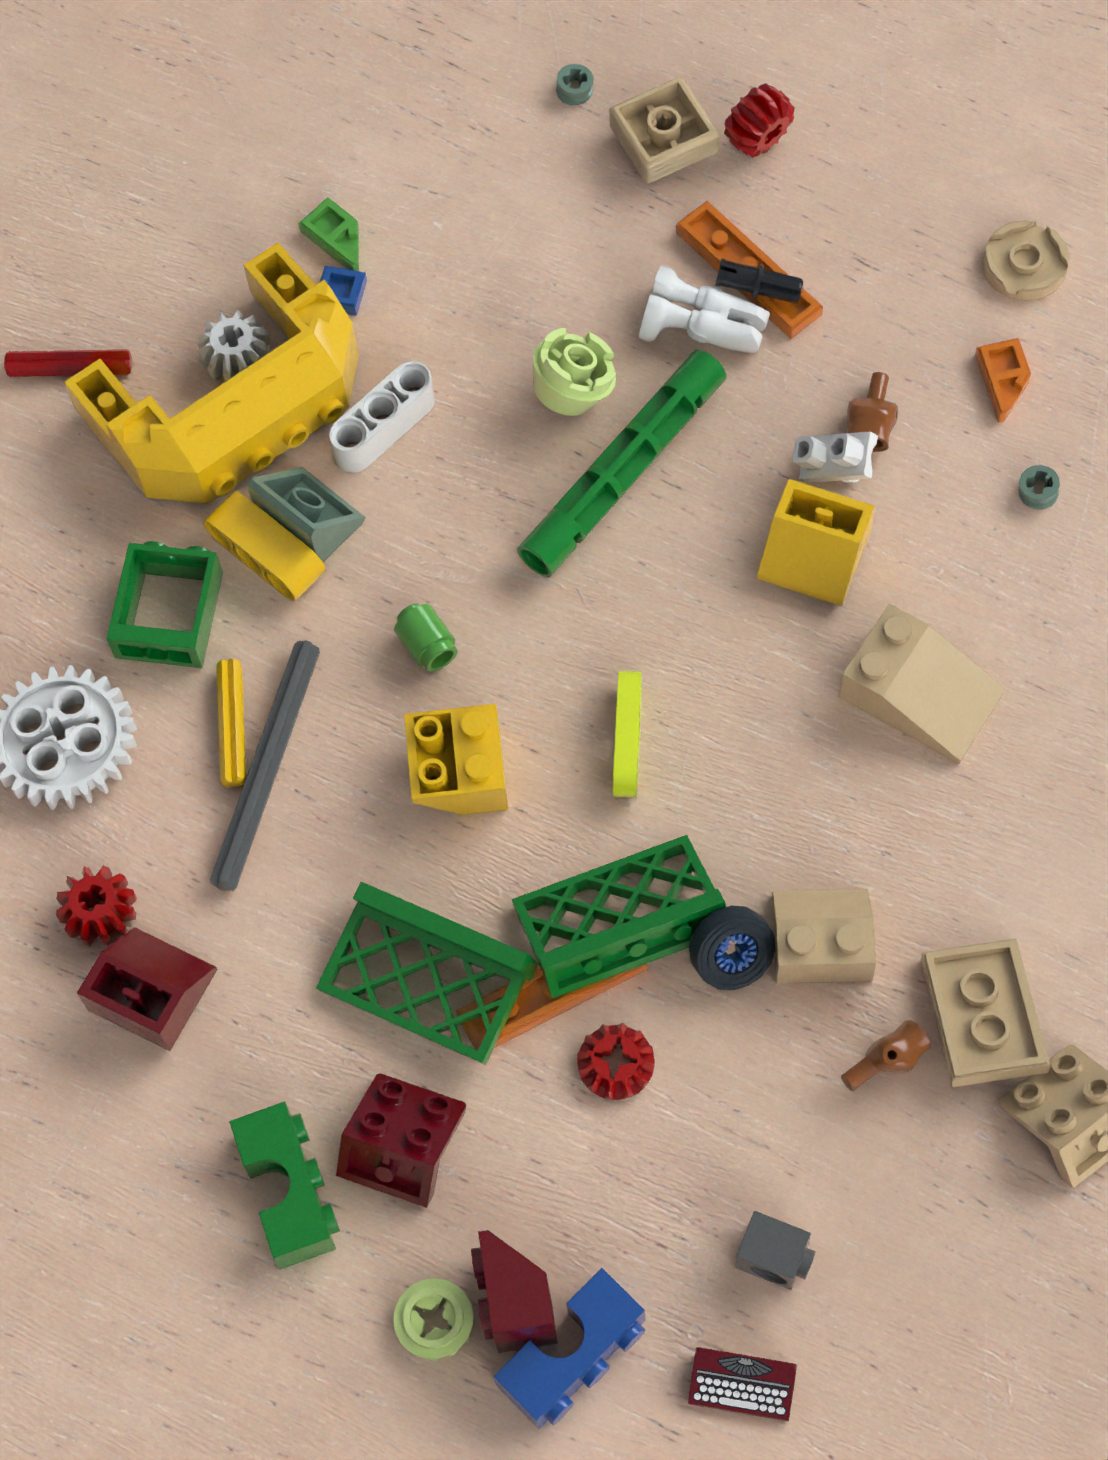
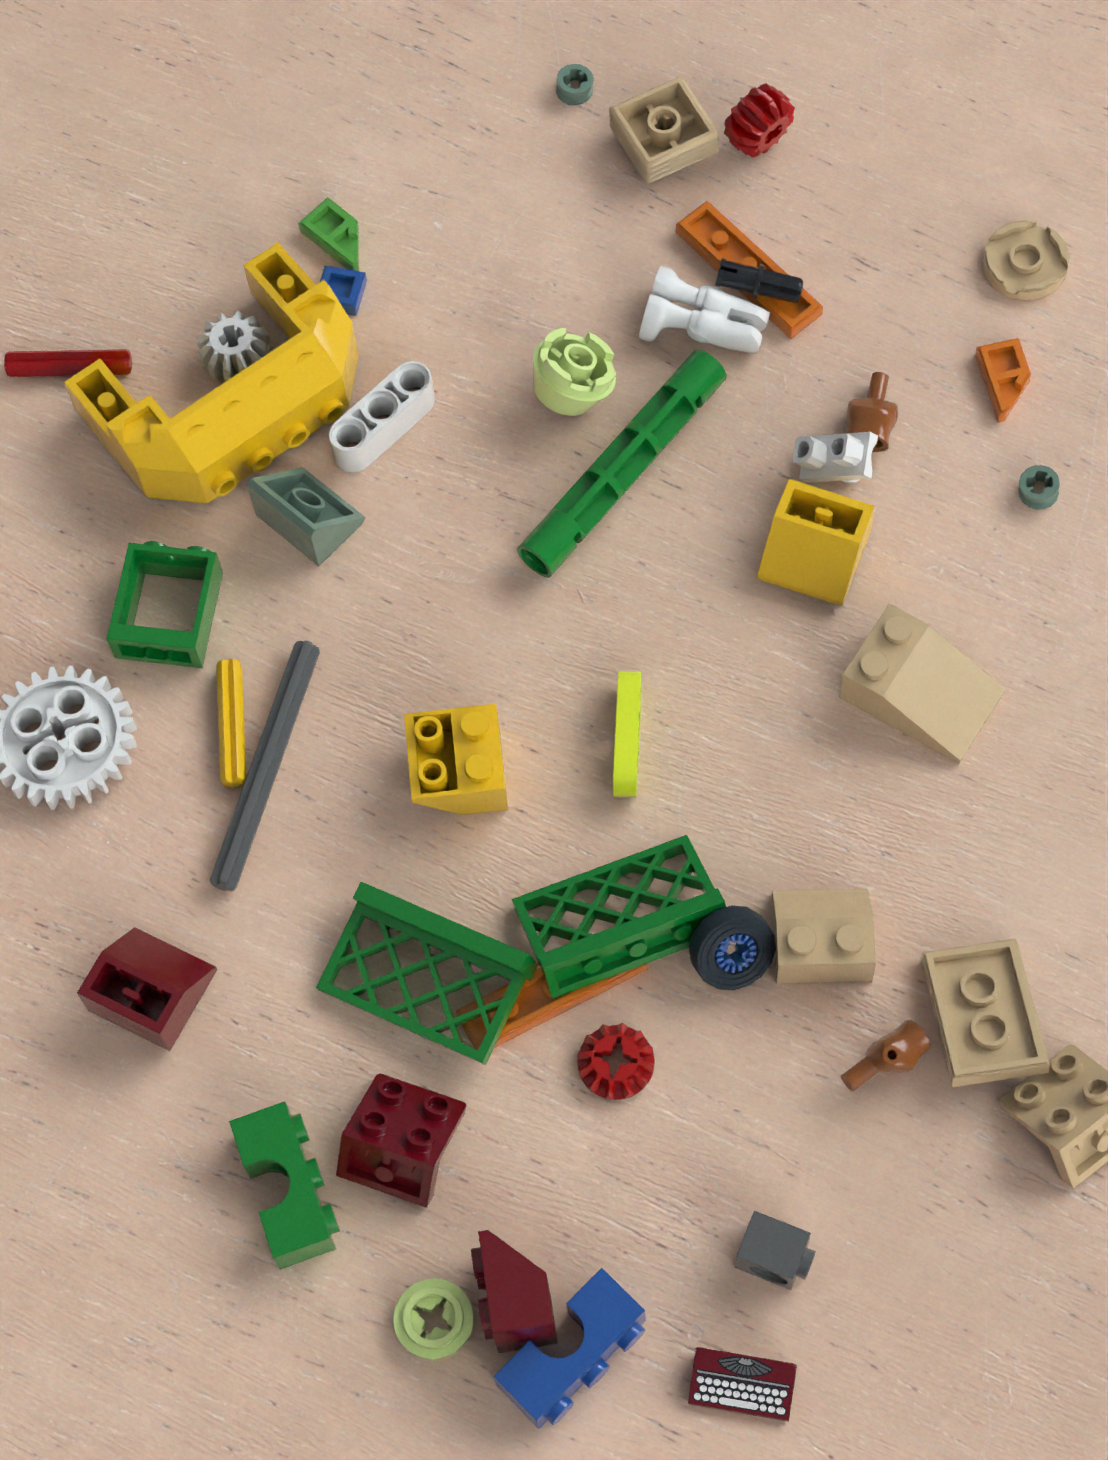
red gear [56,865,137,947] -> none
yellow beam [203,491,326,602] -> none
bright green brick [394,604,458,672] -> none

